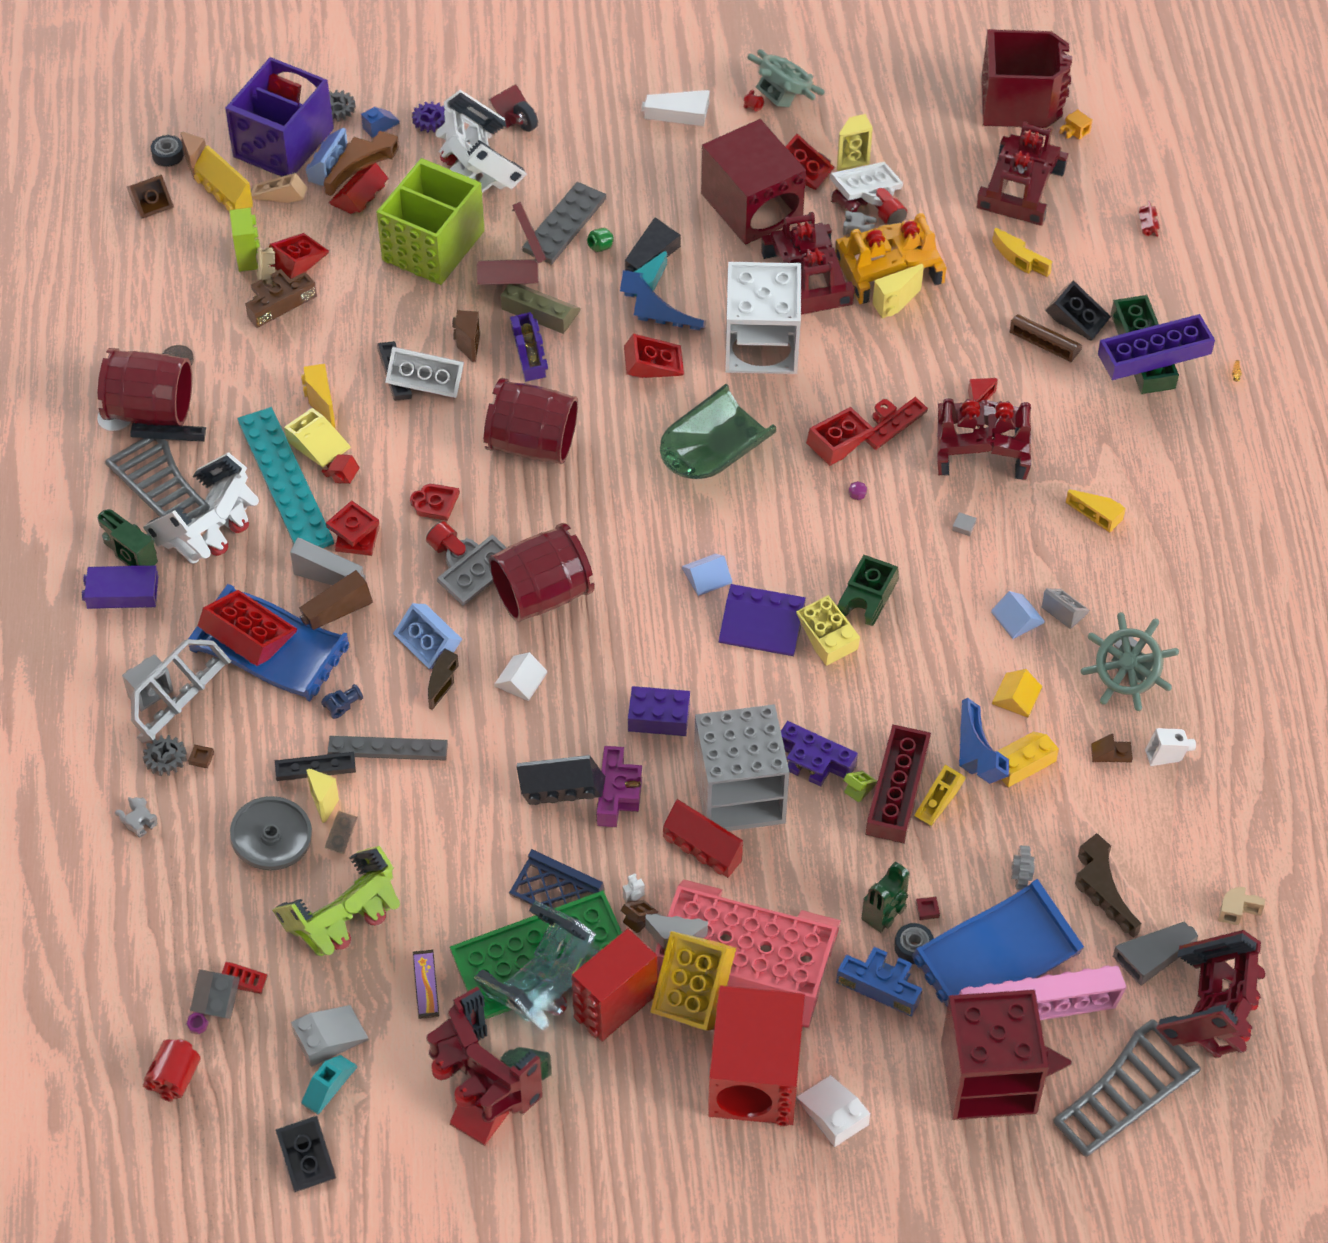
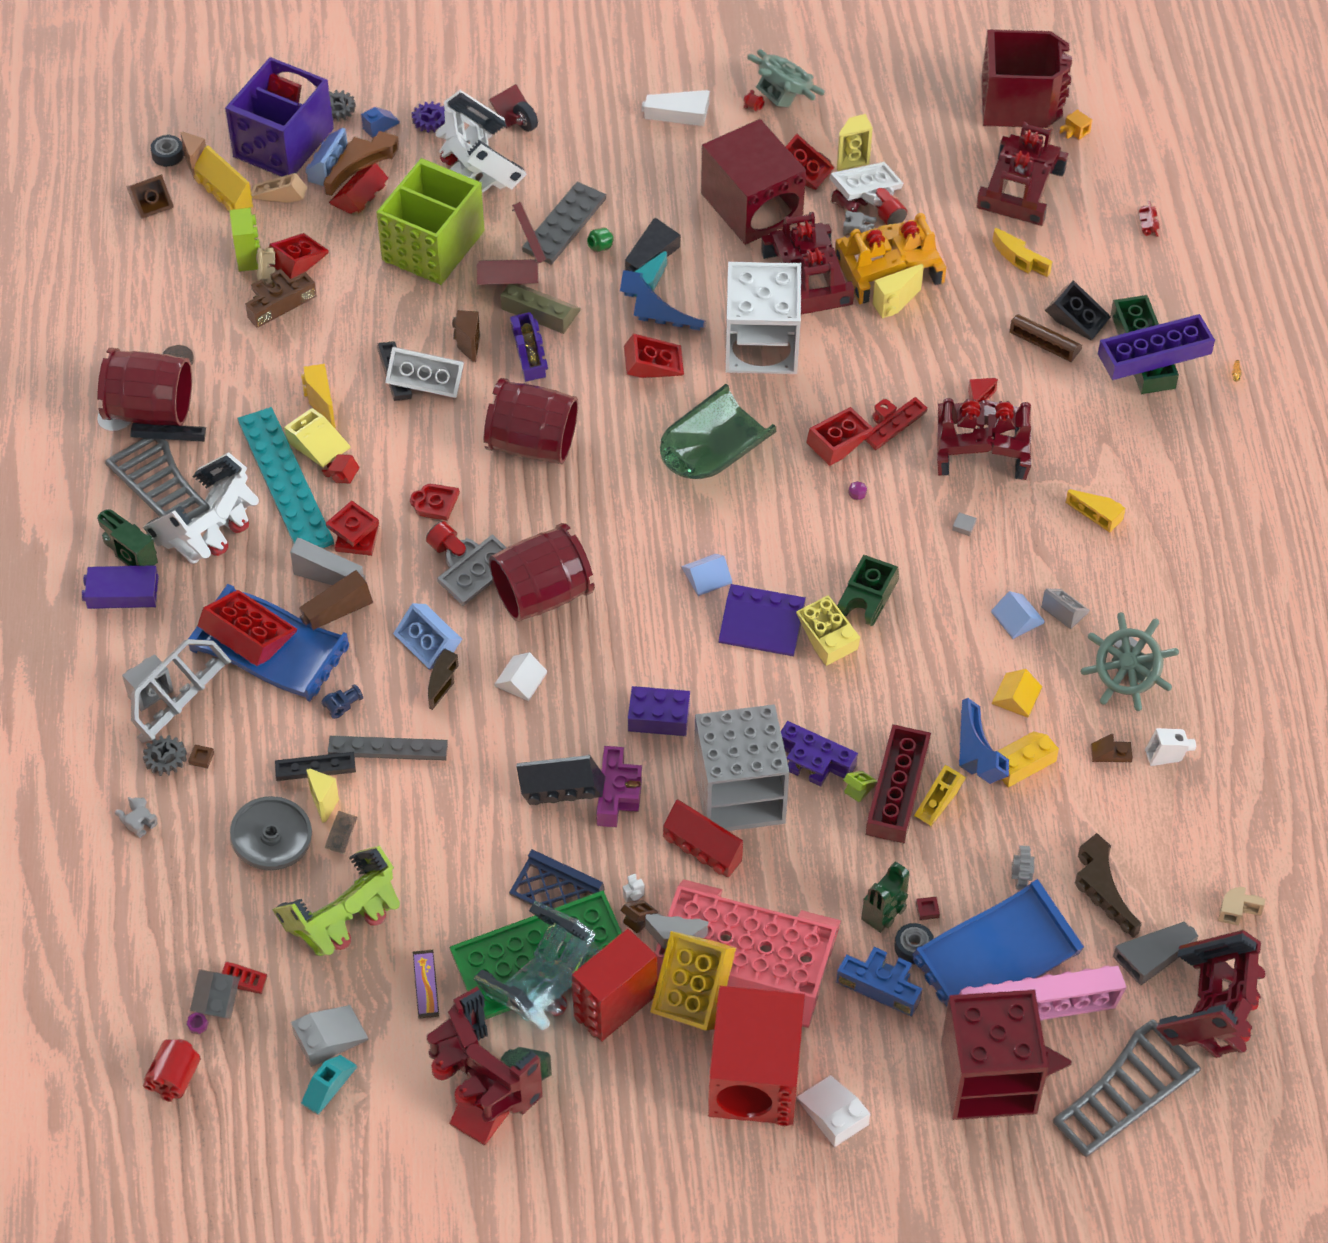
black slope [275,1115,336,1192] -> none

